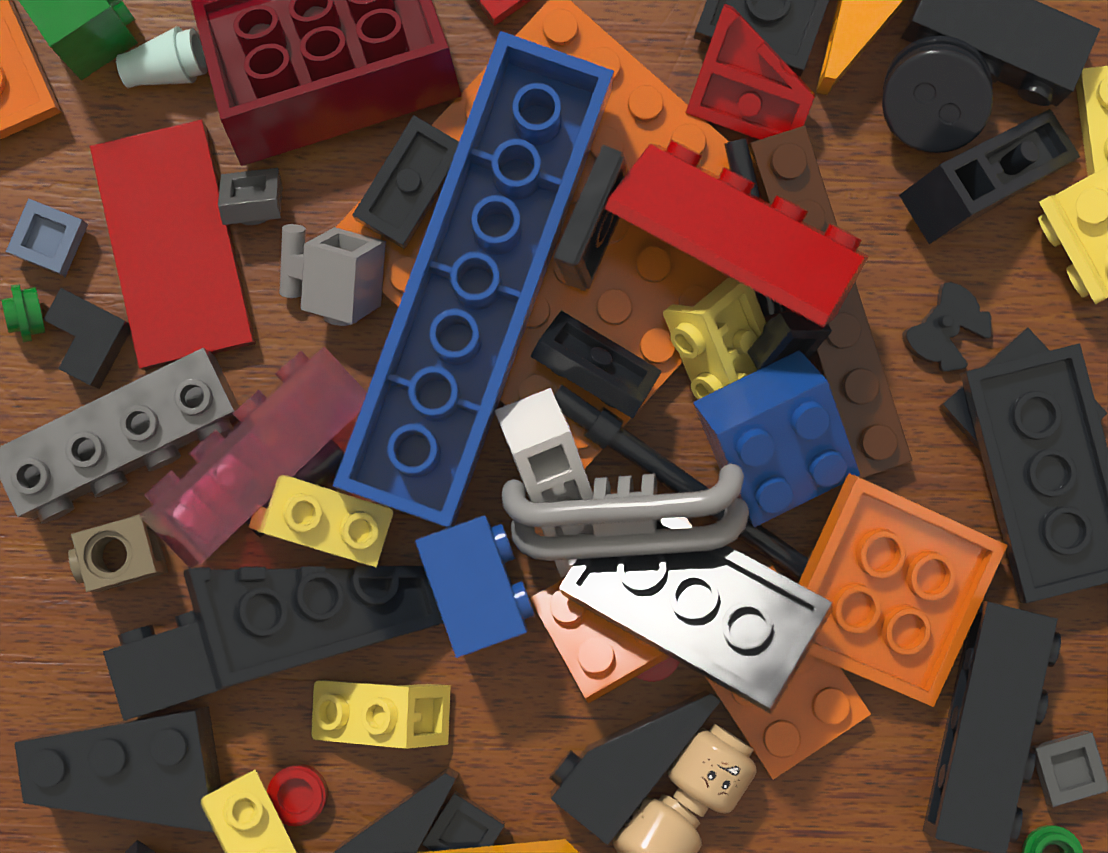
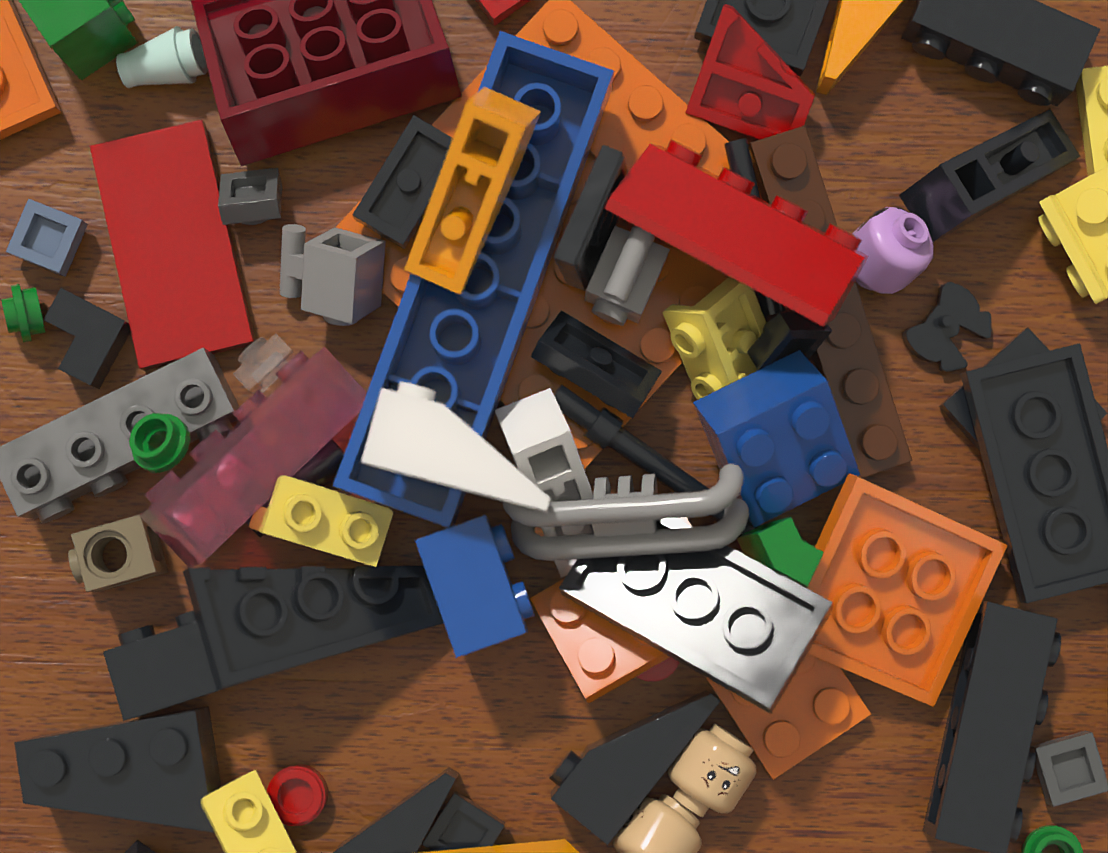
light yellow bracket [311,680,451,749] -> none
black head [882,36,993,153] -> none
none -> green plate [129,413,190,473]
none -> clear plate [233,333,300,397]
none -> white slope [361,382,550,513]
none -> light orange slope [404,87,541,295]
none -> light grey brick [585,226,670,326]
none -> green piece [737,517,824,587]
none -> lavender head [852,207,934,294]

